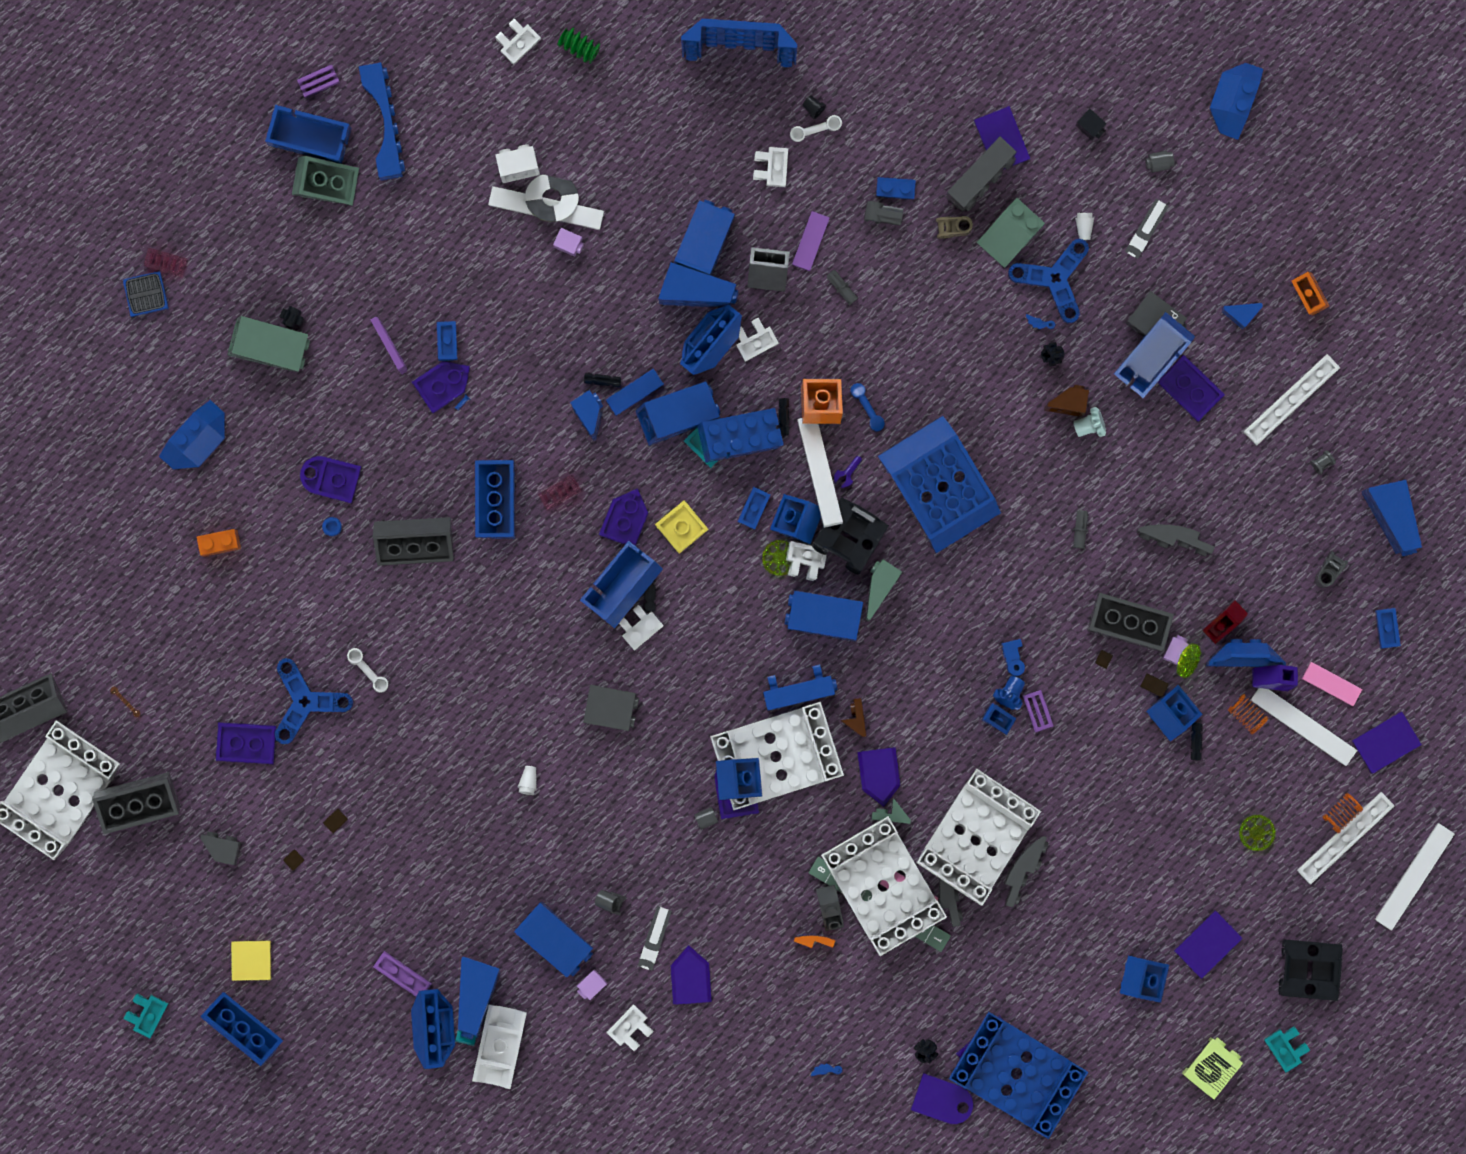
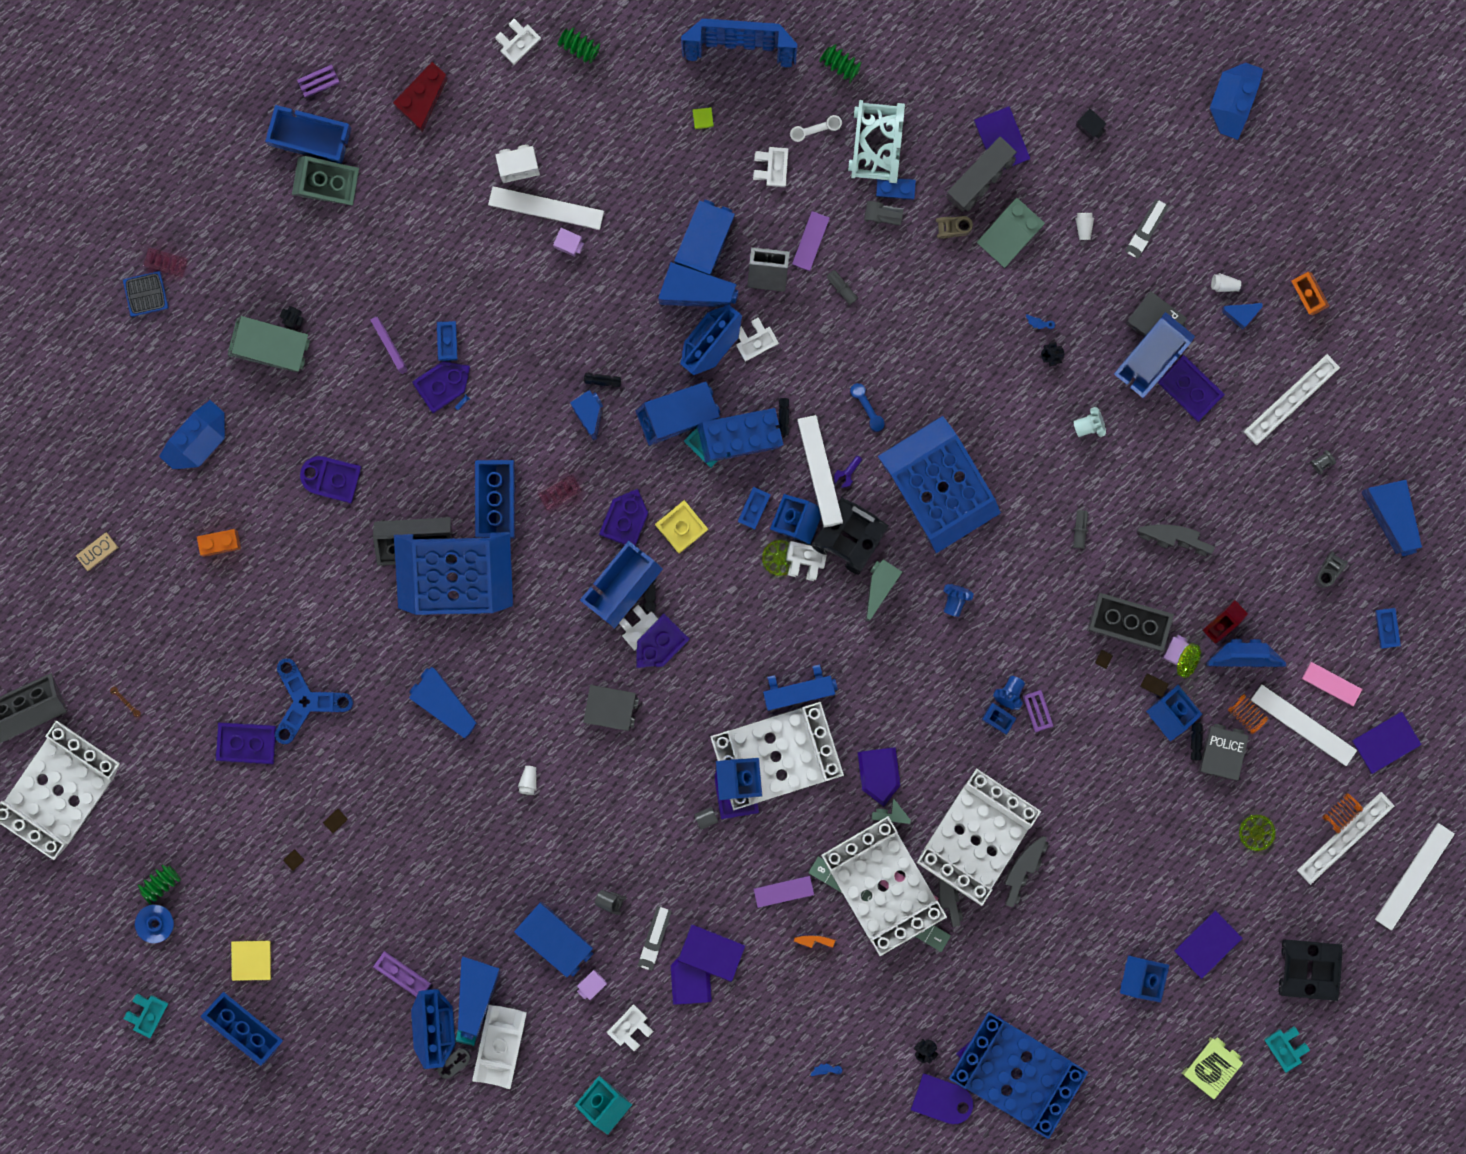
dark grey brick [92,772,180,834] -> none
dark grey slope [200,831,241,865] -> none
blue tile [322,517,342,536] -> none
white bar [347,648,388,693] -> none
blue arch [359,62,406,181] -> none
sticker [525,175,578,222] -> none
blue tile [606,368,664,416] -> none
blue slope [784,591,863,642] -> none
orange brick [801,379,843,424] -> none
black piece [802,95,826,119] -> none
dark grey slope [816,885,844,931] -> none
reddish brown slope [840,698,866,737] -> none
blue leg [1001,639,1025,676] -> none
blue piece [1008,239,1089,323] -> none
reddish brown slope [1044,385,1089,417] -> none
dark grey brick [1145,150,1175,173] -> none
dark purple slope [1252,665,1298,692] -> none
none -> tan tile [76,532,119,571]
none -> blue dish [135,904,174,943]
none -> green piece [137,864,181,905]
none -> dark red wedge [393,62,448,133]
none -> blue slope [394,532,513,615]
none -> blue slope [409,667,478,739]
none -> dark grey beam [438,1048,471,1079]
none -> teal slope [575,1076,632,1135]
none -> dark purple tile [636,613,689,668]
none -> dark purple tile [677,925,745,982]
none -> lime tile [693,107,714,129]
none -> medium lavender tile [754,876,814,908]
none -> green piece [819,44,862,83]
none -> light aqua fence [848,100,905,183]
none -> blue gear [943,584,974,617]
none -> dark grey brick [1198,724,1249,781]
none -> white cone [1211,273,1241,292]

